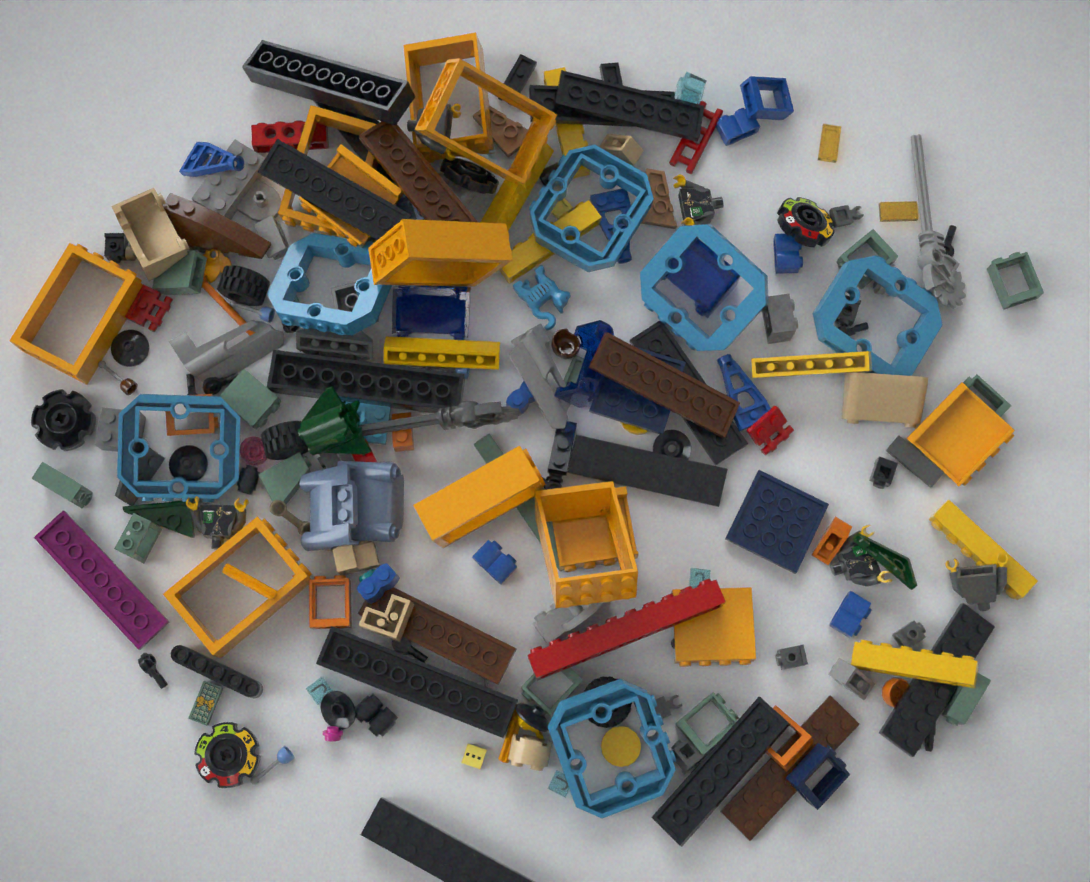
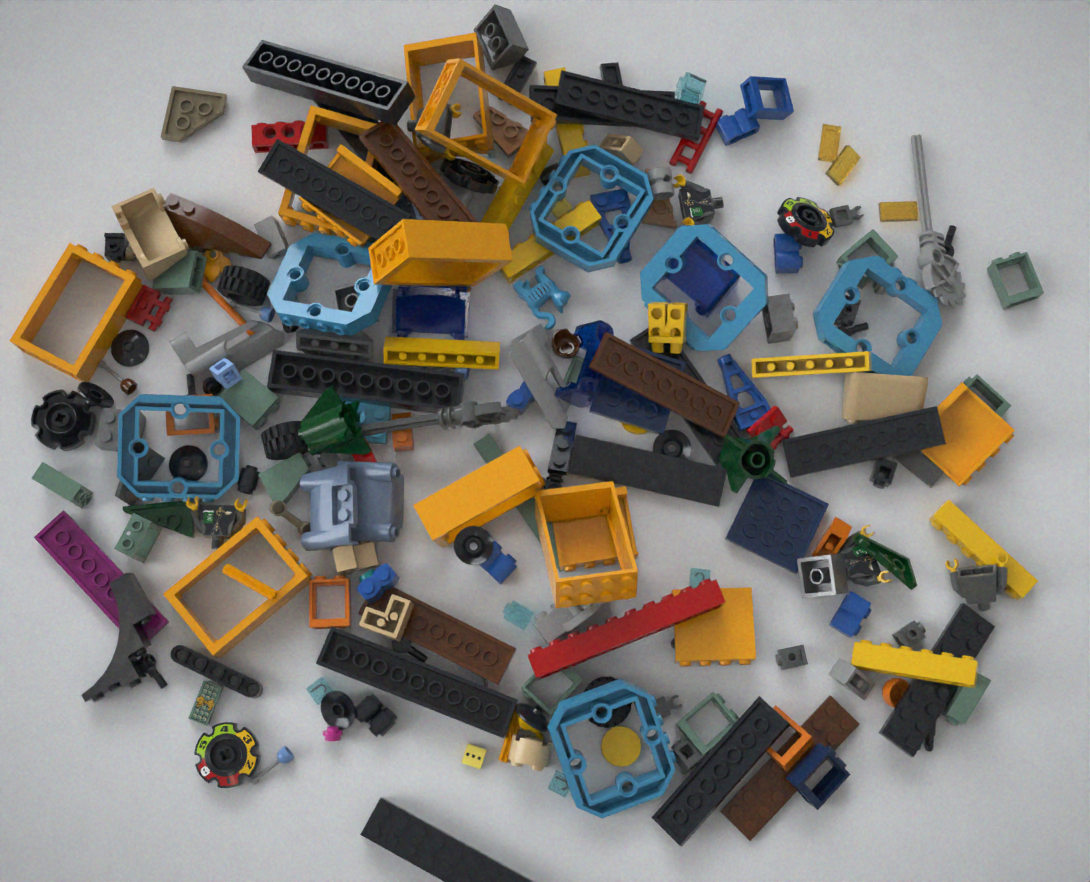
blue plate [179,142,245,177] -> none
light grey brick [192,139,281,222] -> none
clear pink wheel [239,436,267,466] -> none
none -> black dish [78,382,114,408]
none -> black arch [81,573,157,703]
none -> dark tan plate [161,86,227,142]
none -> light blue brick [209,358,242,390]
none -> black dish [454,526,493,565]
none -> dark grey slope [473,4,529,70]
none -> clear light blue bracket [502,600,534,630]
none -> light grey wheel [647,167,675,200]
none -> yellow hips [648,302,688,354]
none -> dark green brick [719,426,788,493]
none -> black plate [782,406,946,478]
none -> flat silver brick [797,553,849,598]
none -> clear yellow tile [825,145,861,186]

